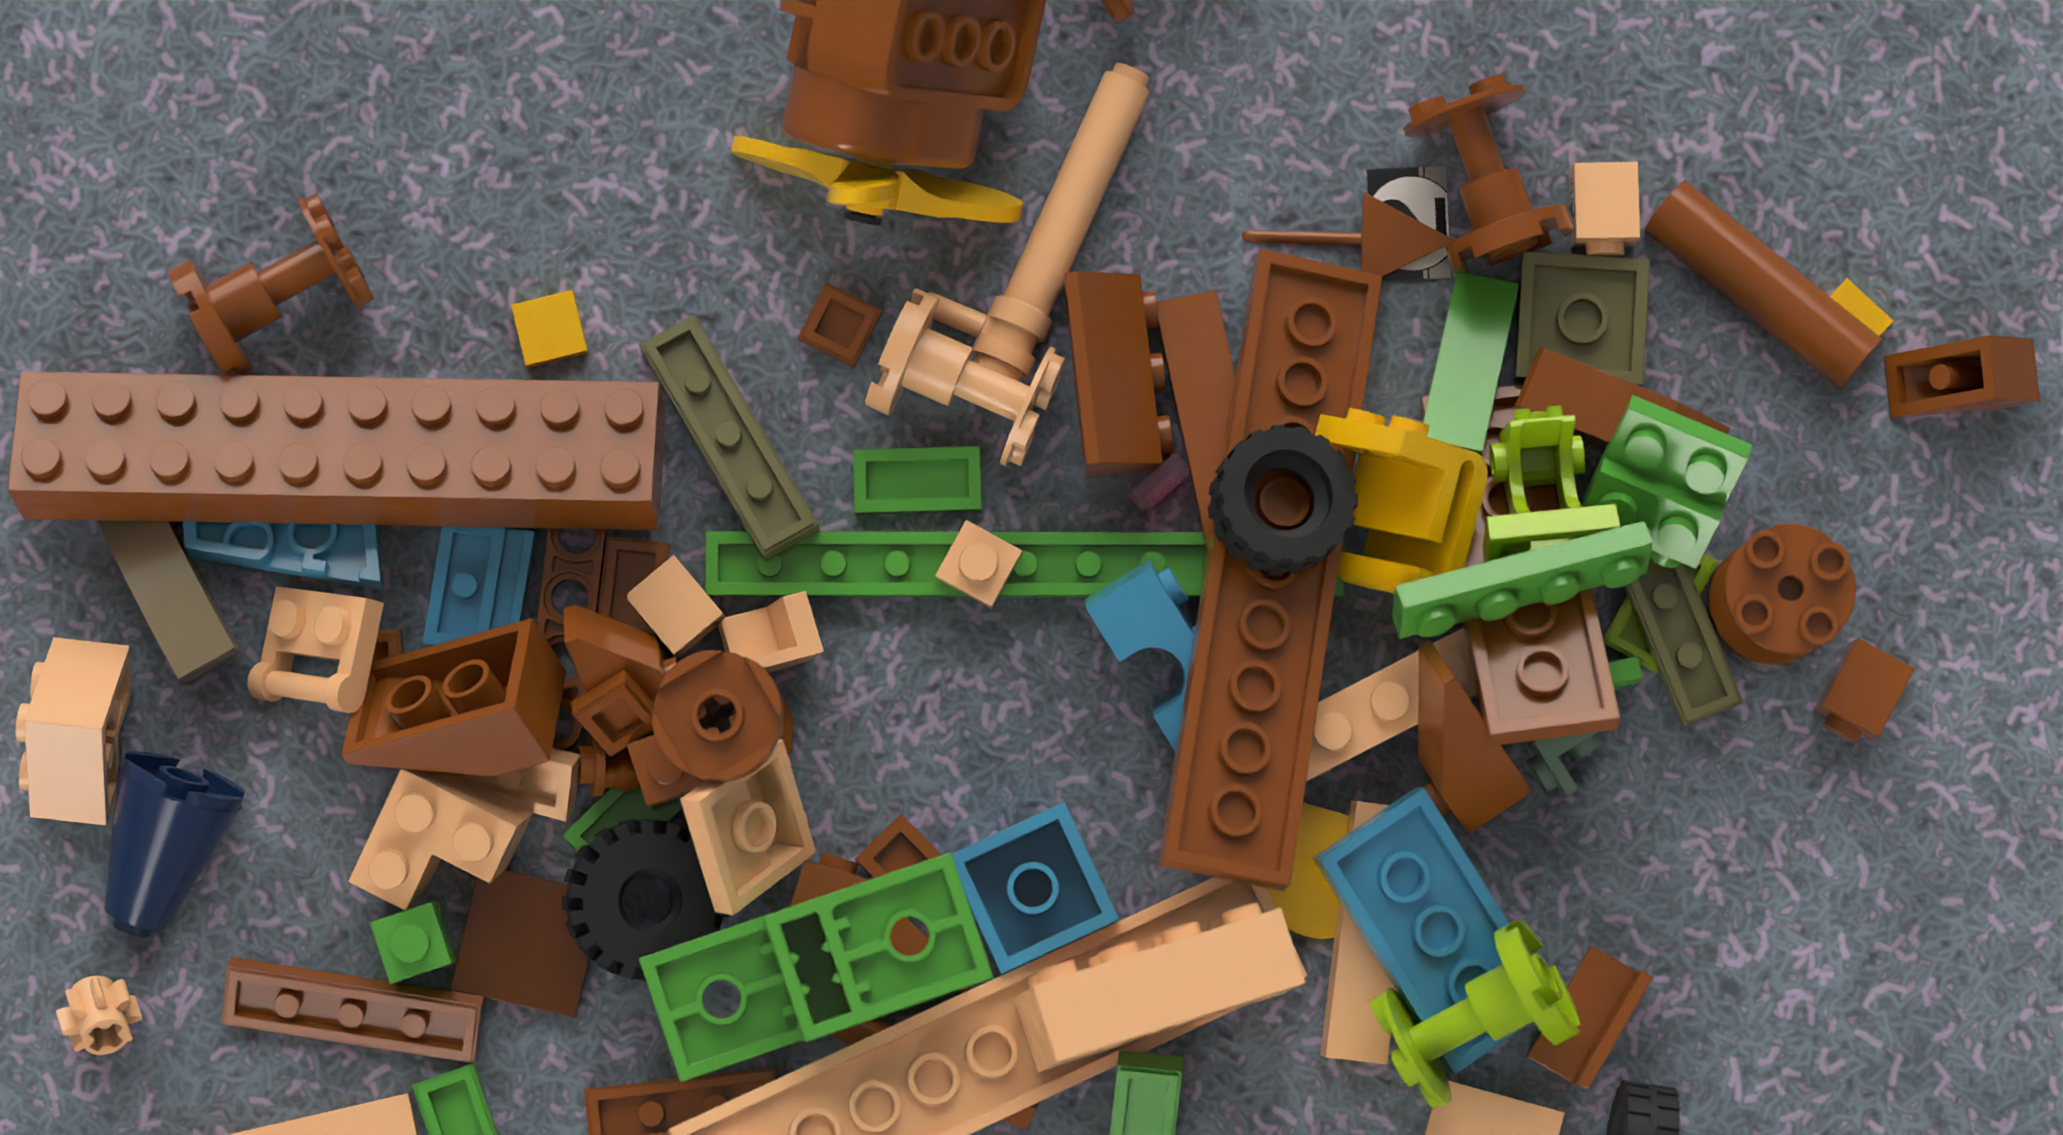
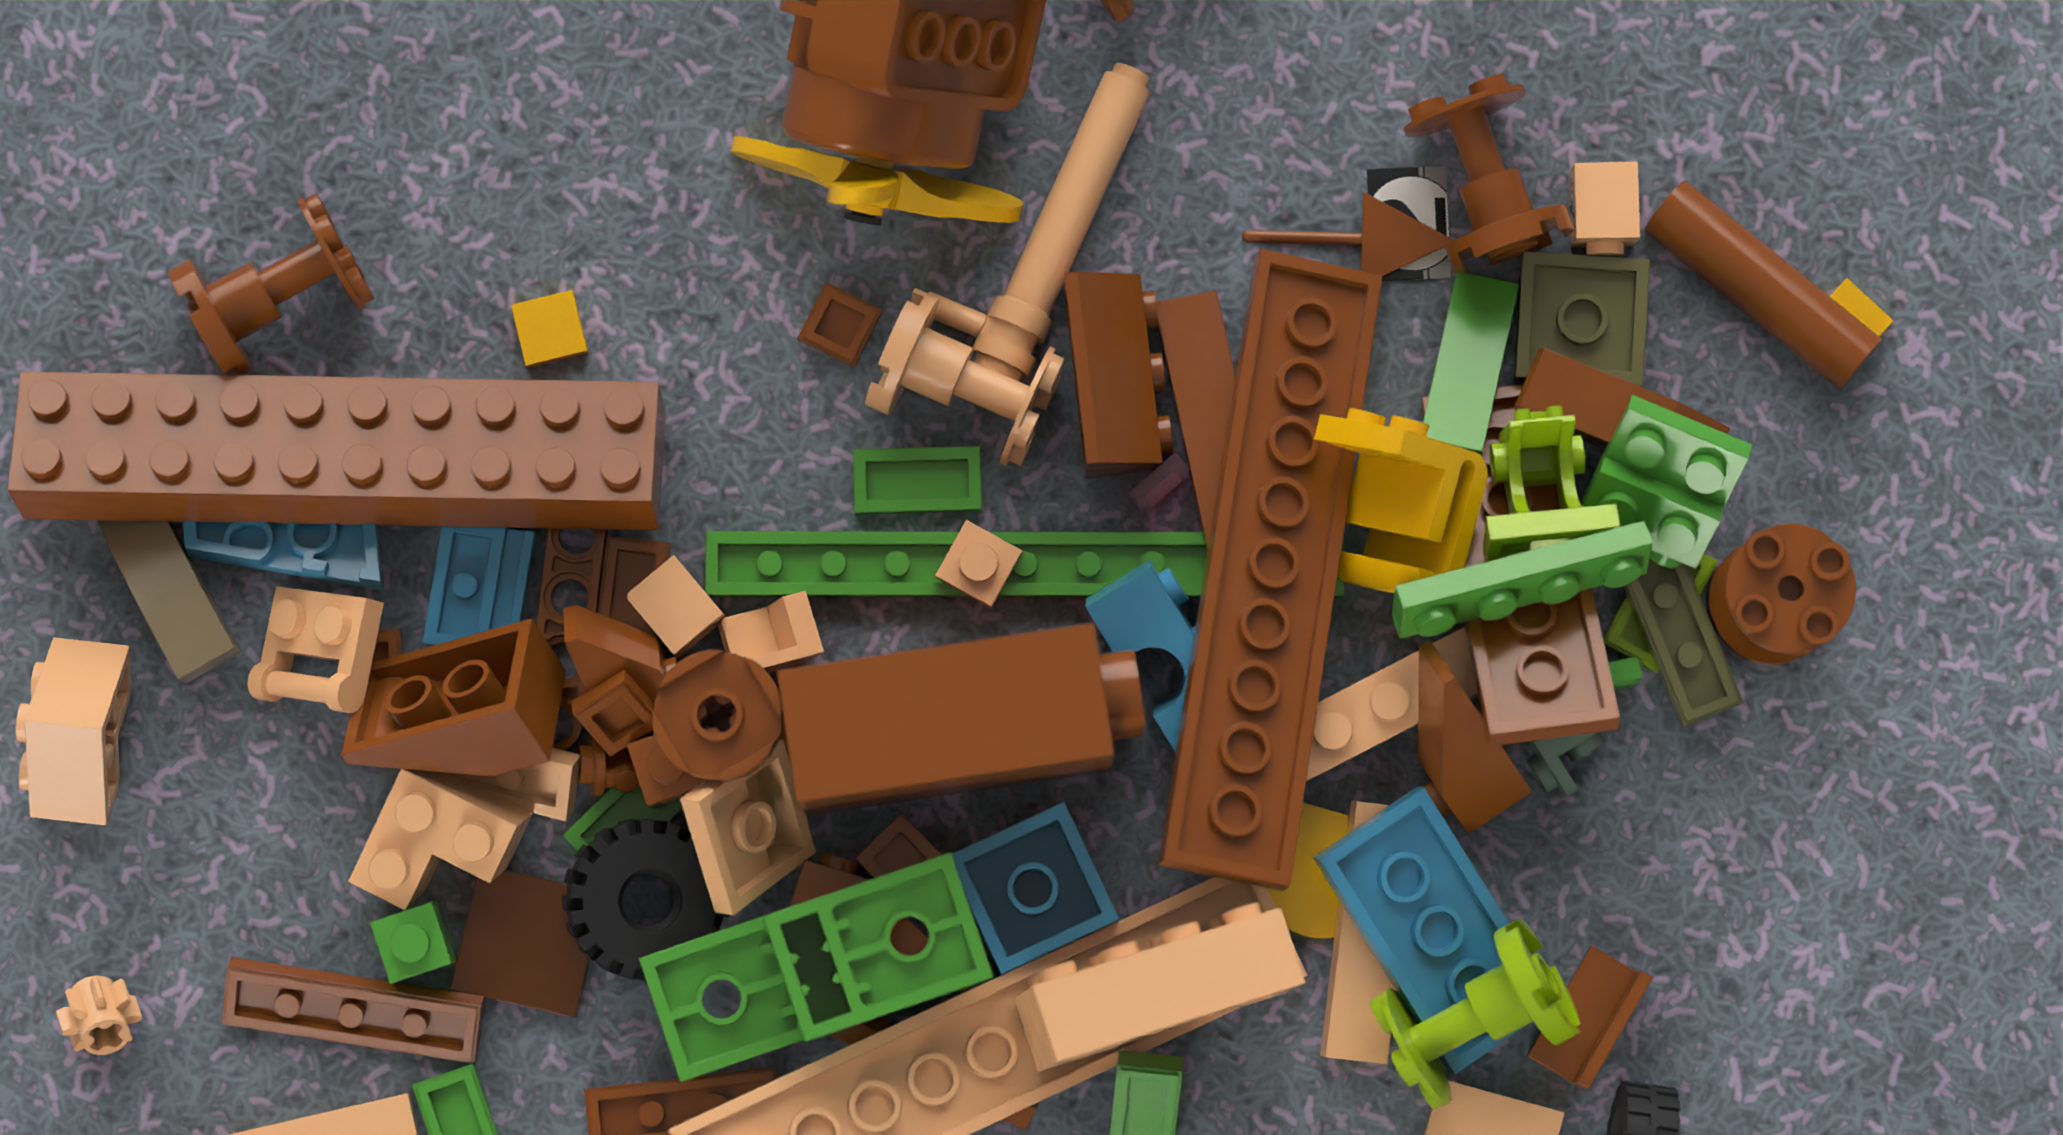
dark blue cone [104,751,245,937] -> none
olive tile [639,314,820,561] -> none
black tyre [1208,425,1358,576] -> none
dark orange brick [1814,638,1915,743] -> none
dark orange slope [1884,335,2040,418] -> none
none -> dark orange brick [777,623,1145,816]

